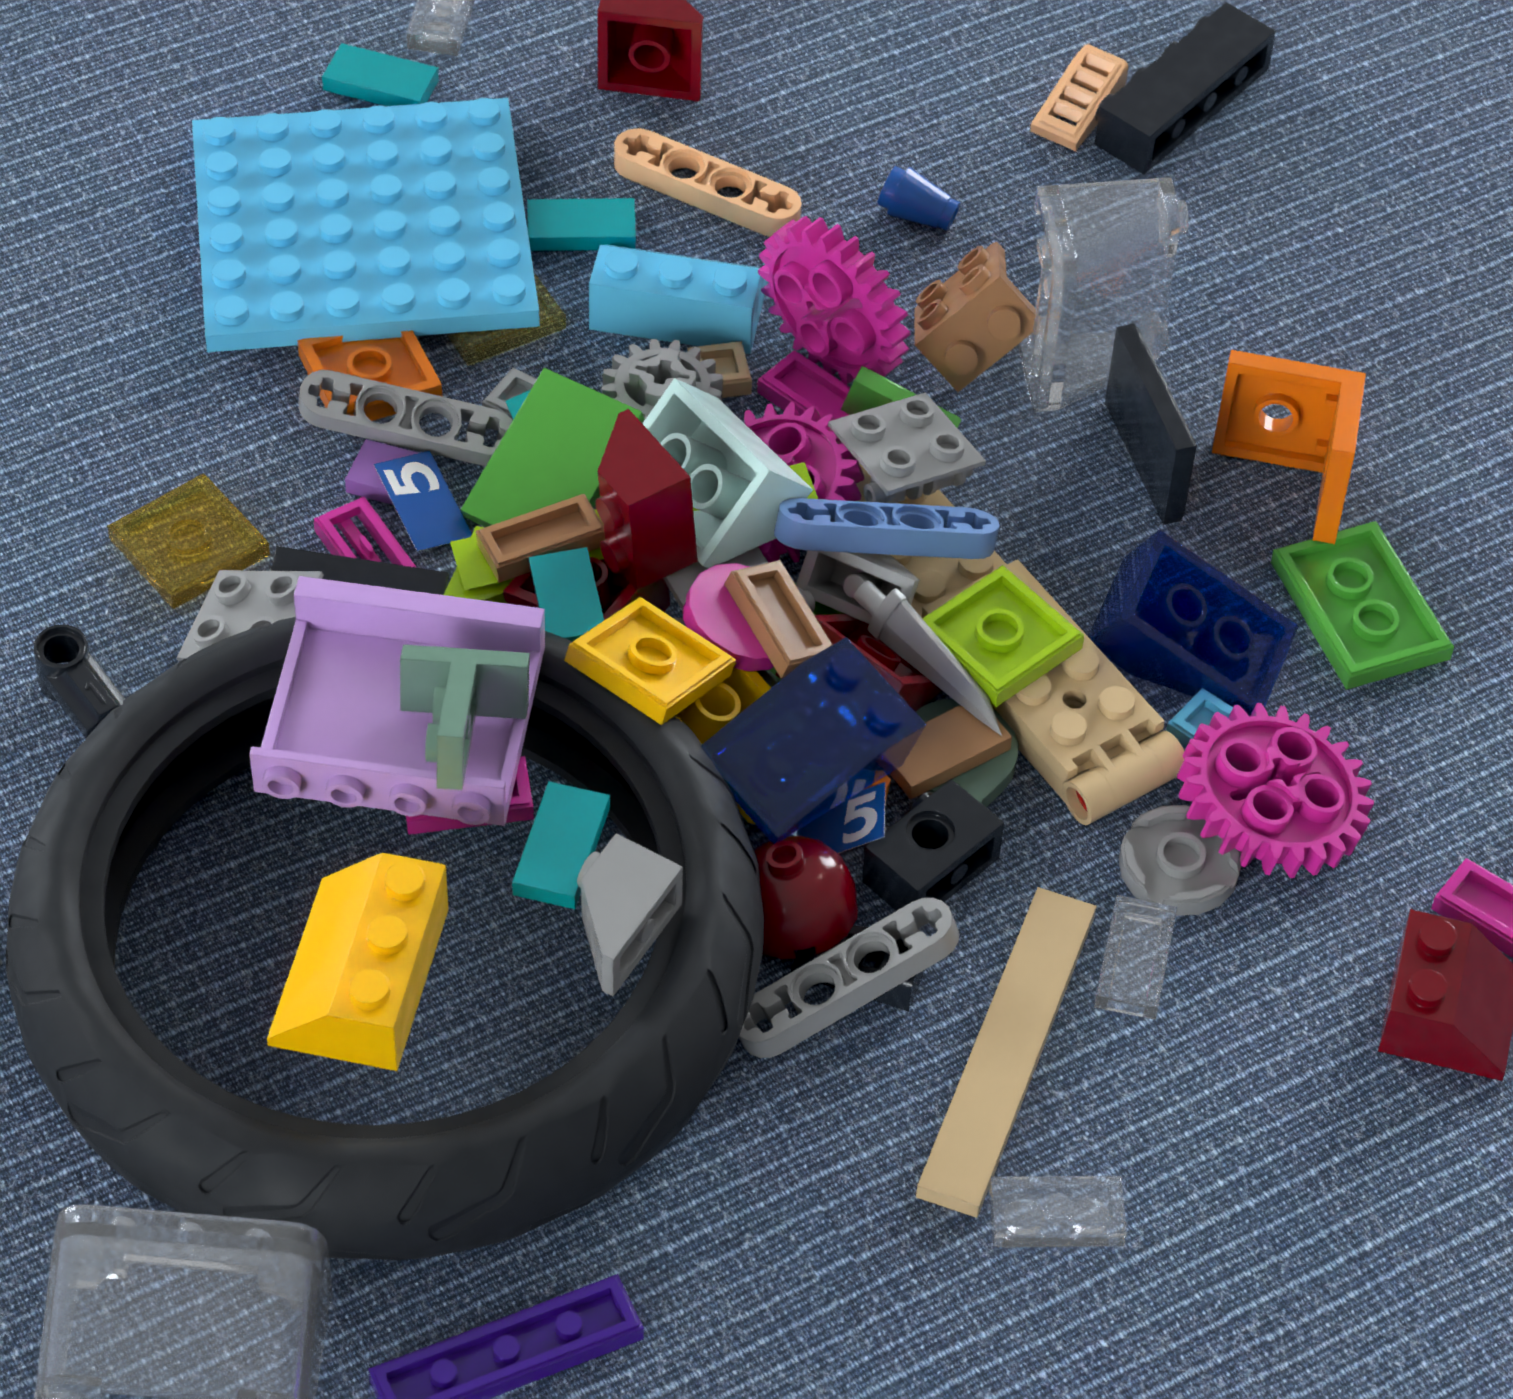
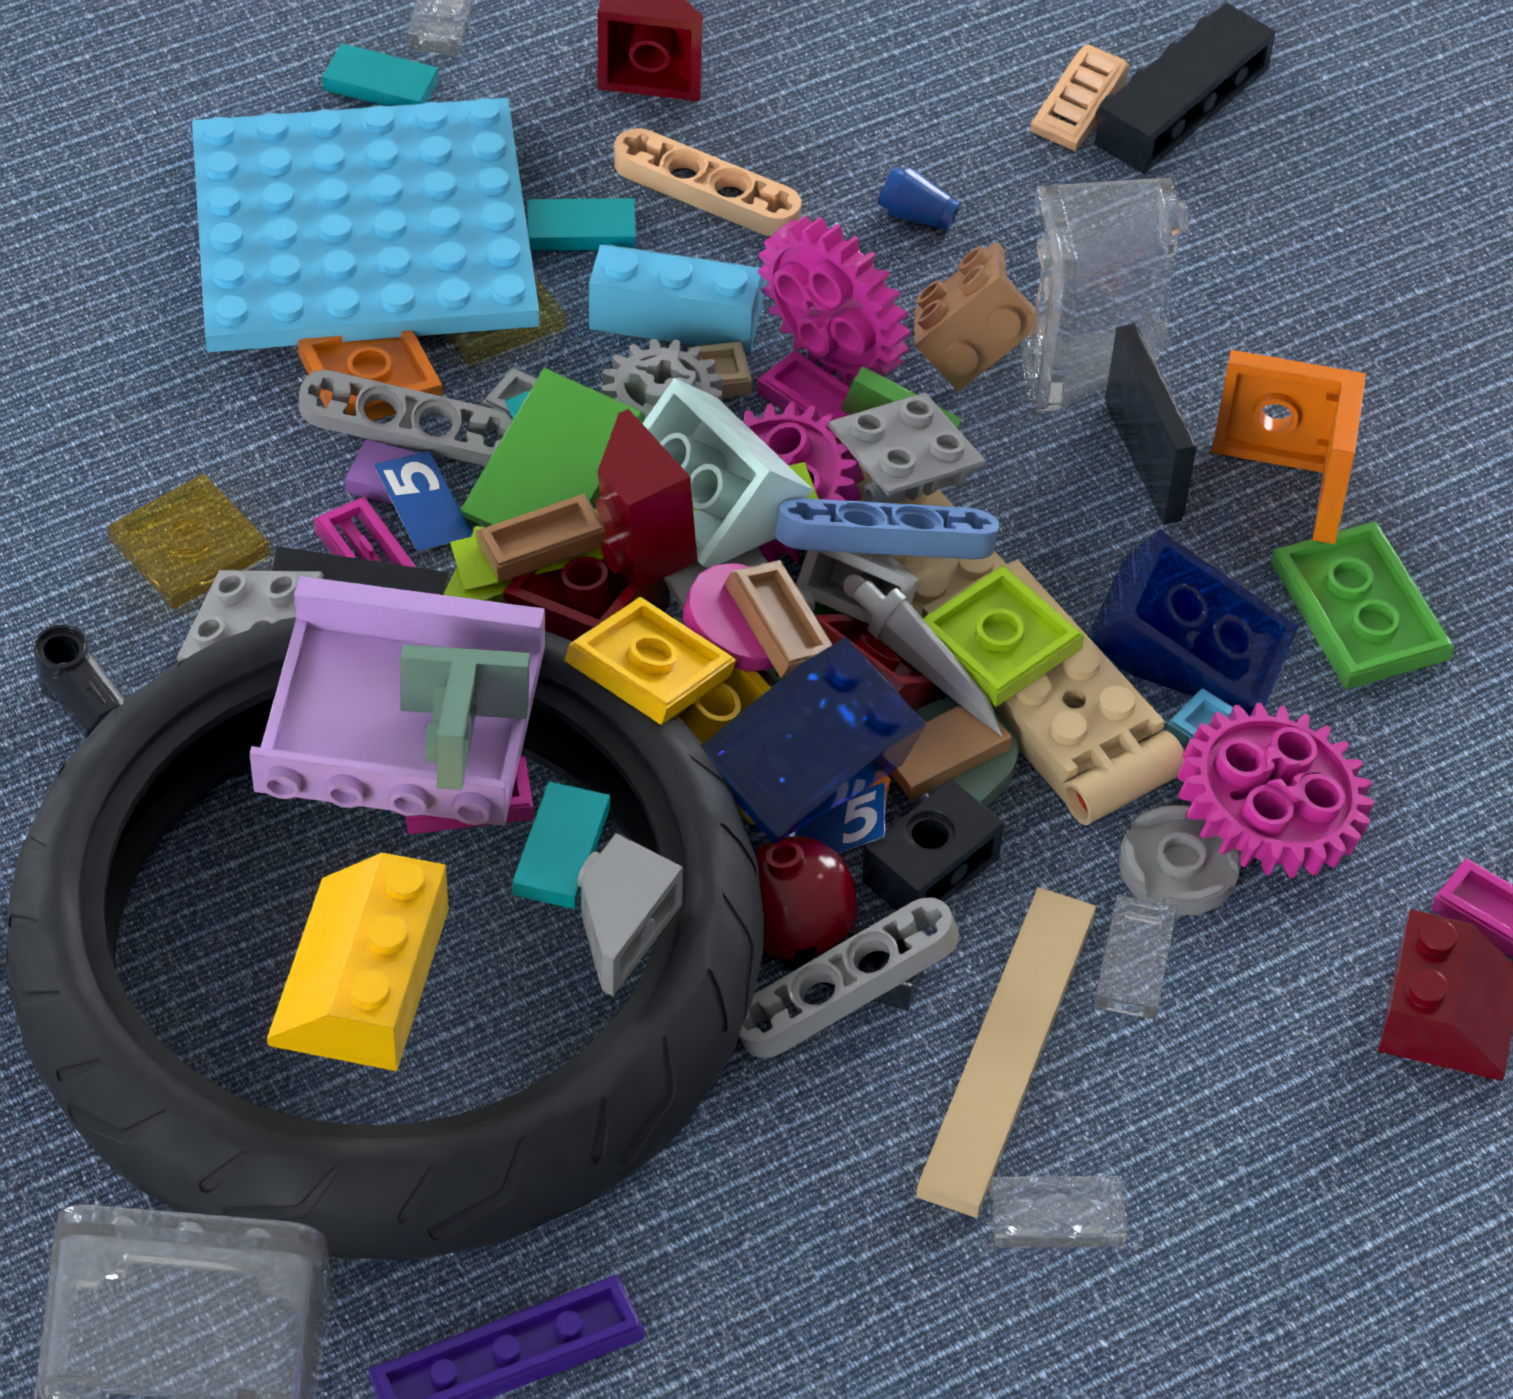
teal tile [529,547,604,642] -> none

